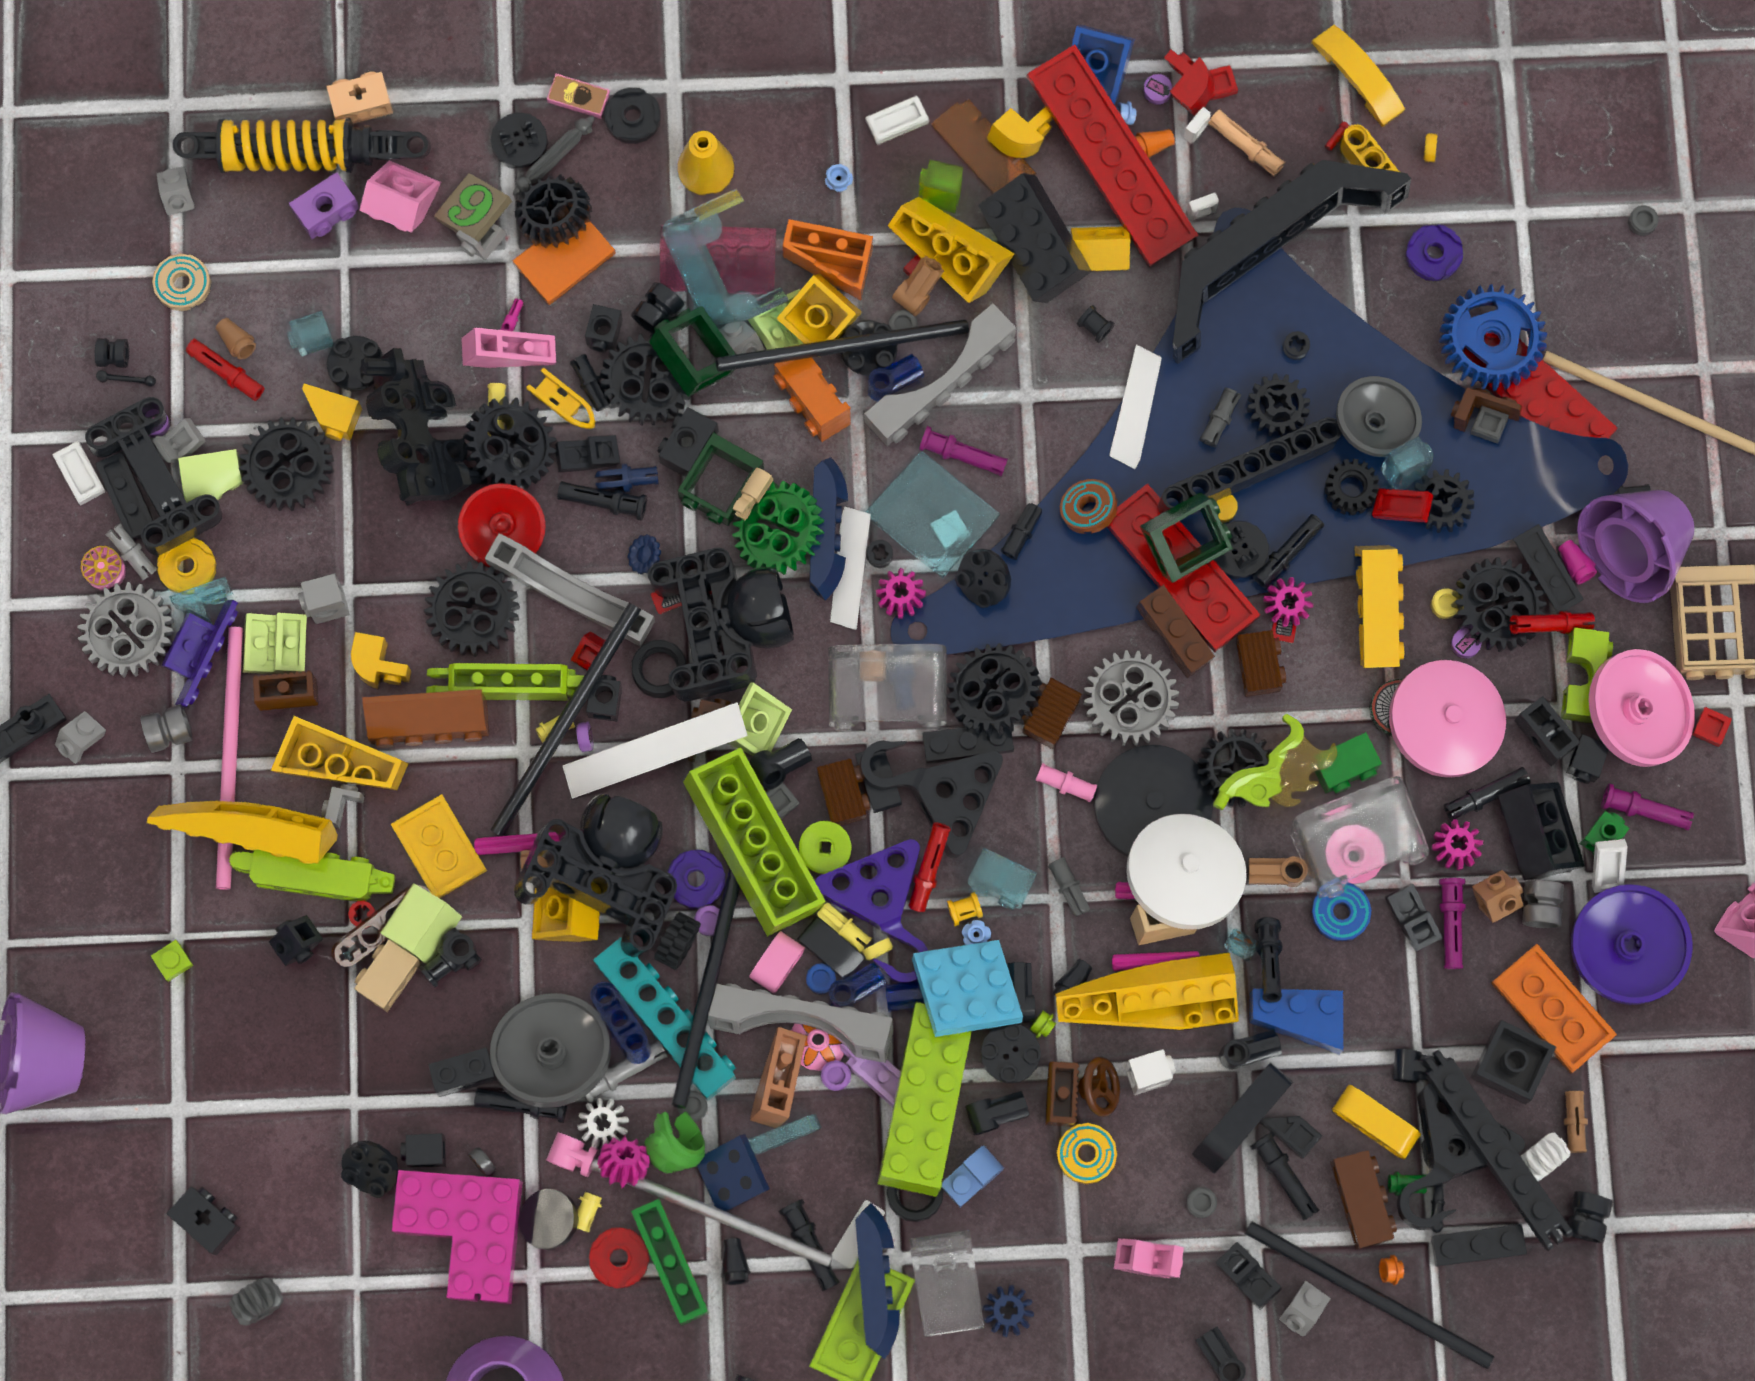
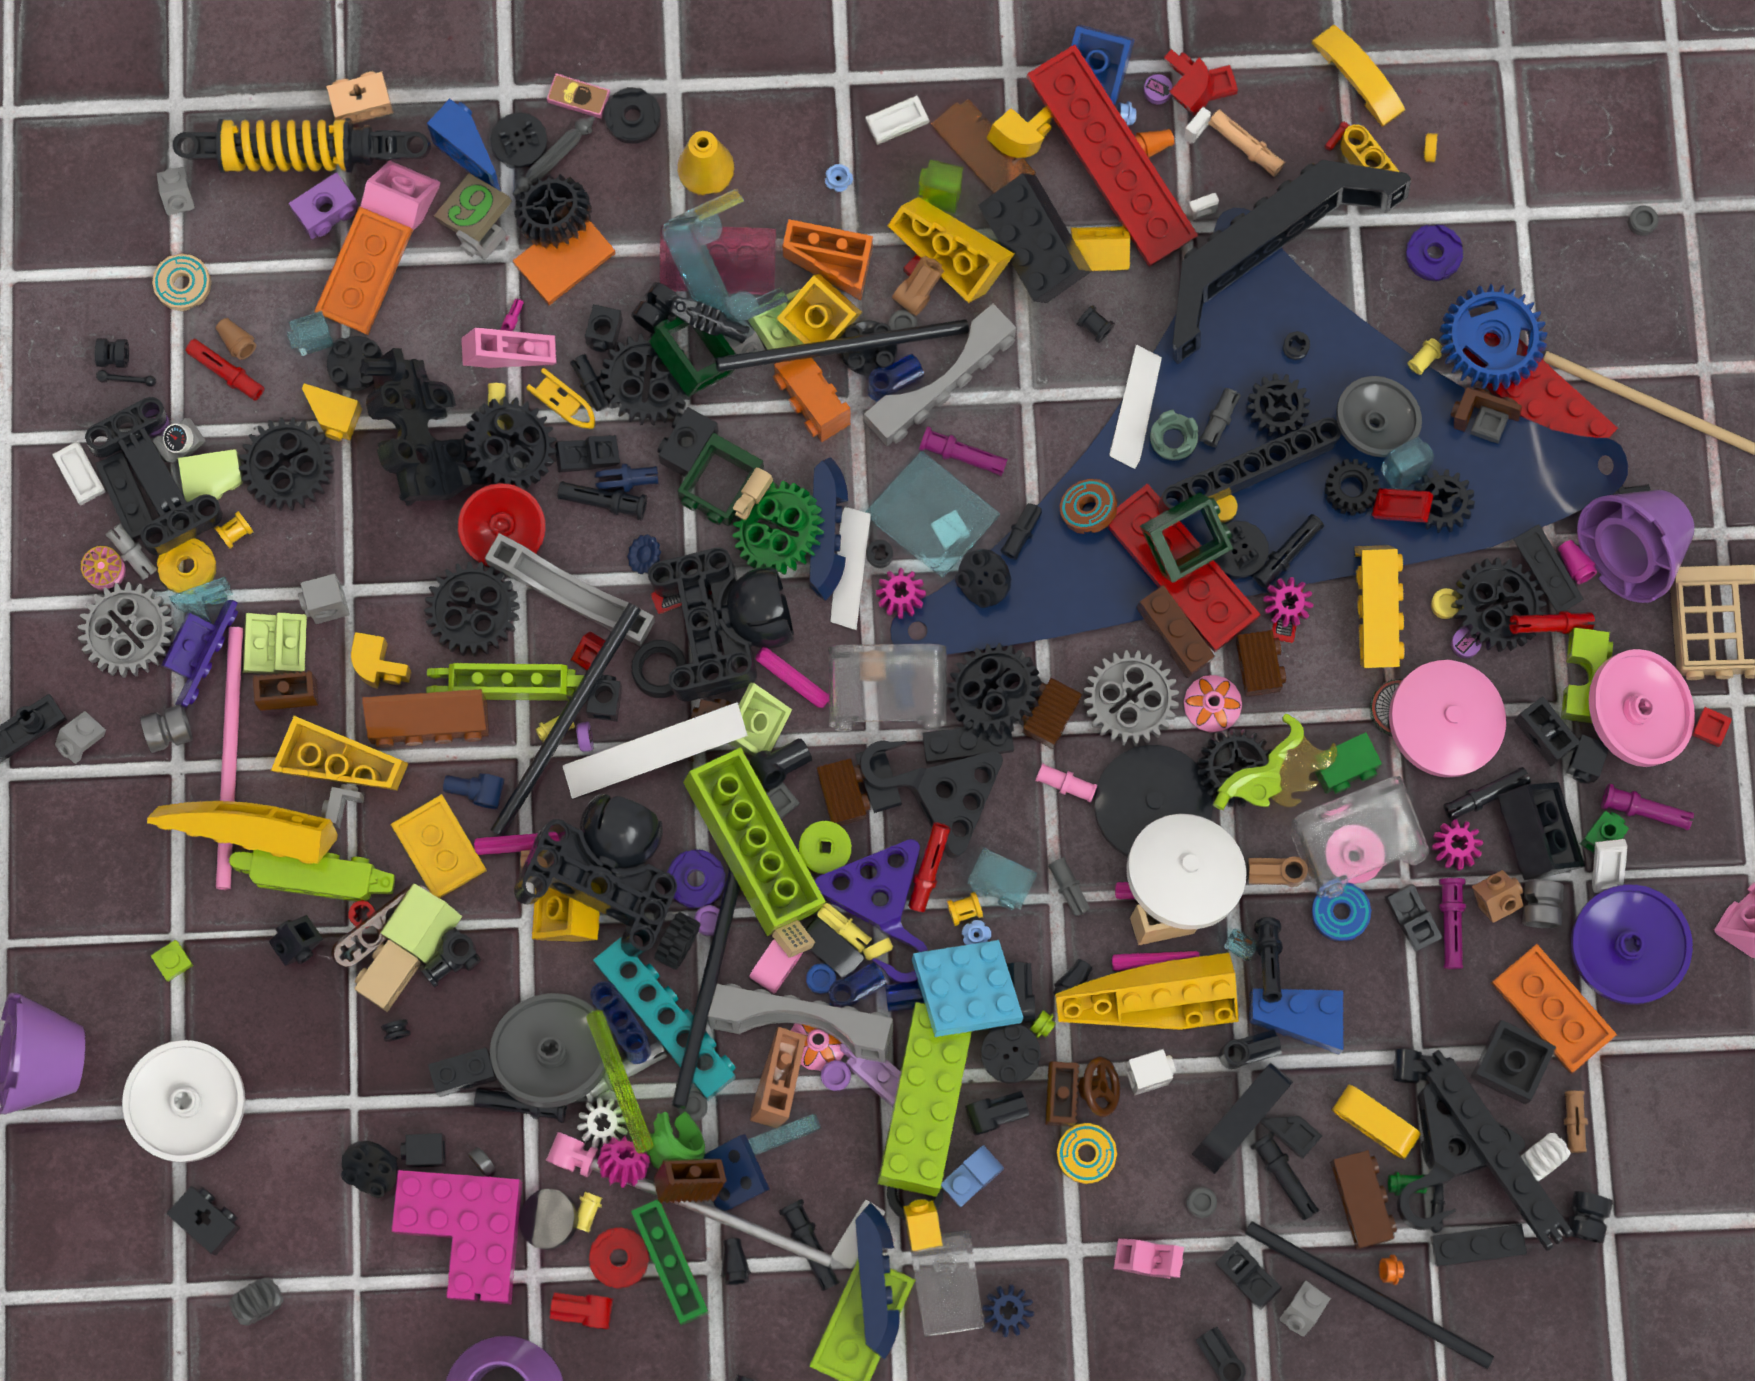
none -> white dish [122,1040,245,1162]
none -> tile [163,424,193,453]
none -> yellow bush [215,511,253,549]
none -> orange tile [314,206,413,335]
none -> black bush [381,1019,411,1042]
none -> blue slope [427,98,501,191]
none -> dark blue pin [443,773,504,809]
none -> red piece [550,1293,613,1329]
none -> clear neon green axle [586,1010,654,1154]
none -> reddish brown brick [654,1159,726,1204]
none -> black hinge [669,296,750,344]
none -> dark pink axle [755,647,830,708]
none -> tan tile [772,920,815,958]
none -> yellow brick [903,1199,942,1251]
none -> sand green piece [1150,410,1198,460]
none -> bright pink dish [1183,675,1242,733]
none -> light yellow pin [1407,338,1443,375]

